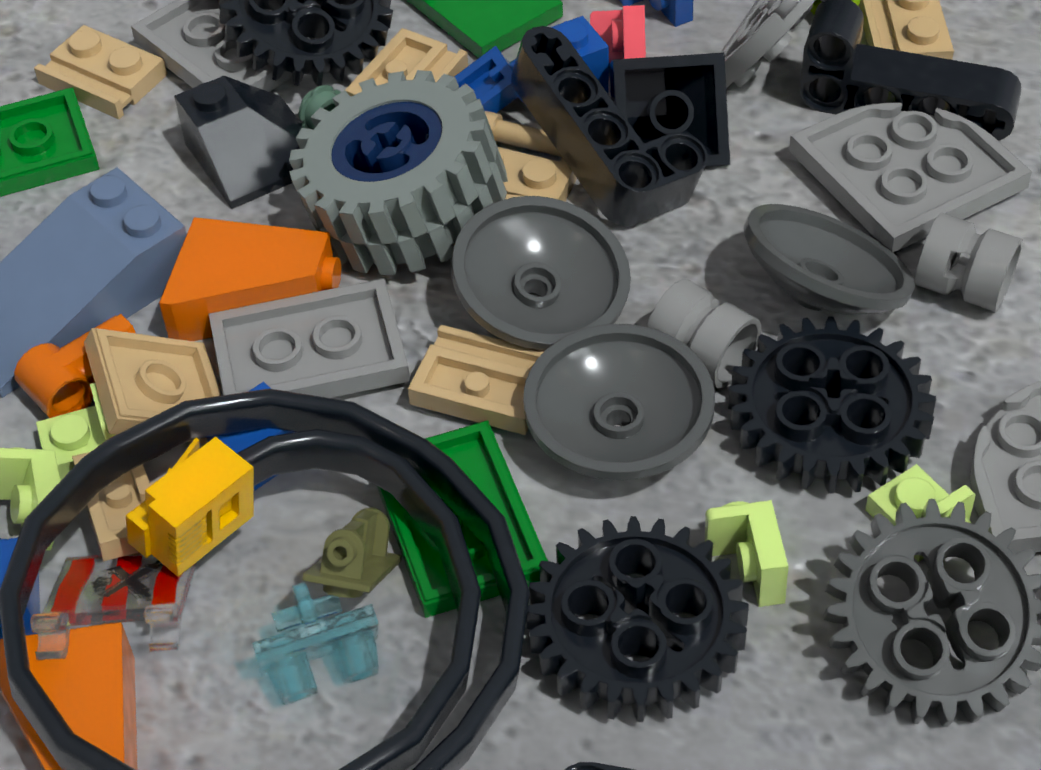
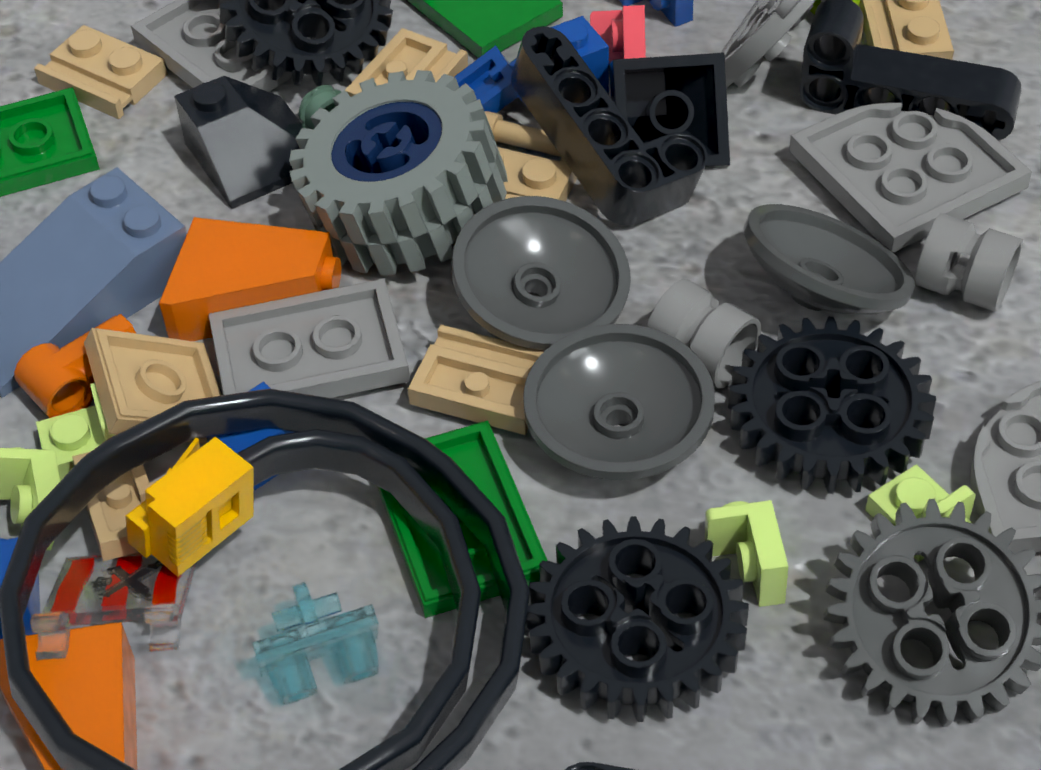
olive hinge [302,508,402,598] -> none

